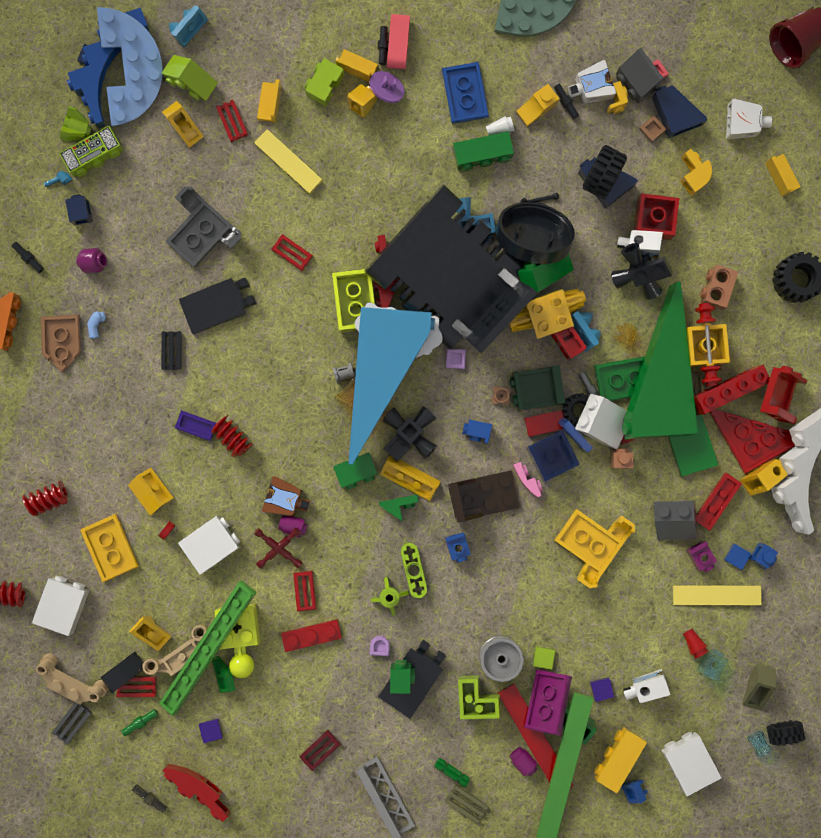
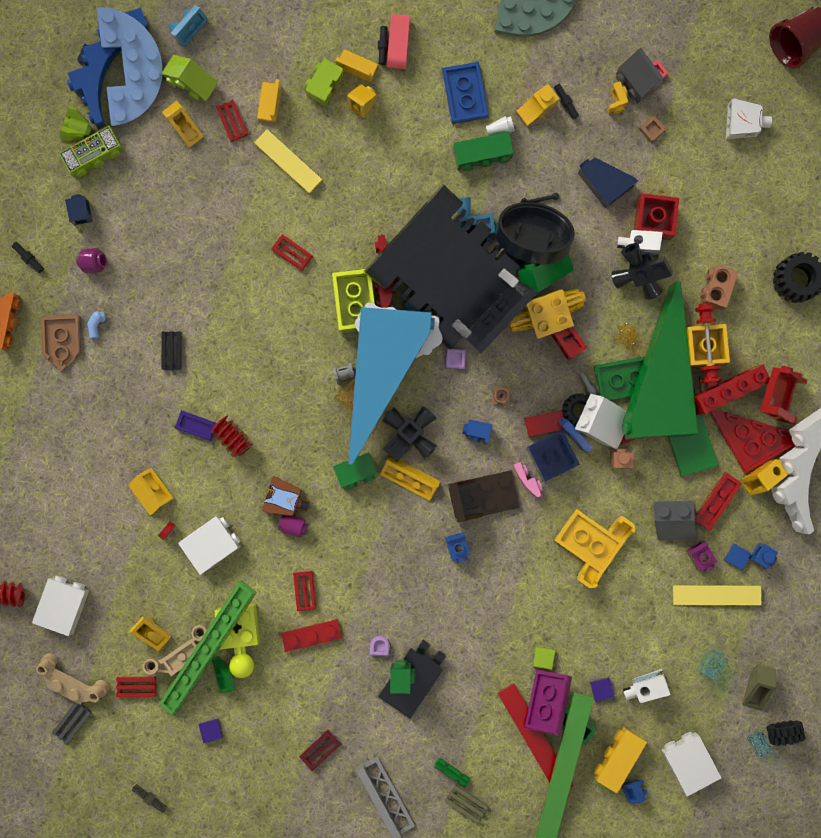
red piece [22,481,68,517] -> none
dark azure hand [44,171,72,187] -> none
yellow tile [80,514,139,583] -> none
black slope [100,652,143,693] -> none
green bar [121,709,159,737] -> none
red slope [162,764,230,822] -> none
dark grey piece [165,187,241,268] -> none
black tile [179,278,257,335] -> none
dark red piece [254,527,302,569] -> none
medium lavender piece [369,71,405,103] -> none
lime brick [371,577,409,616] -> none
green slope [379,495,418,521] -> none
lime beam [401,543,427,598] -> none
lime brick [458,675,501,719] -> none
light grey wheel [479,635,524,682] -> none
magenta brick [509,746,538,777] -> none
dark green panel [510,365,565,411] -> none
torso [568,60,616,104] -> none
dark azure tile [571,311,601,352] -> none
black tyre [582,145,627,199] -> none
dark blue slope [652,85,707,139] -> none
yellow brick [680,149,712,196] -> none
red cone [683,628,709,659] -> none
yellow panel [765,154,800,197] -> none

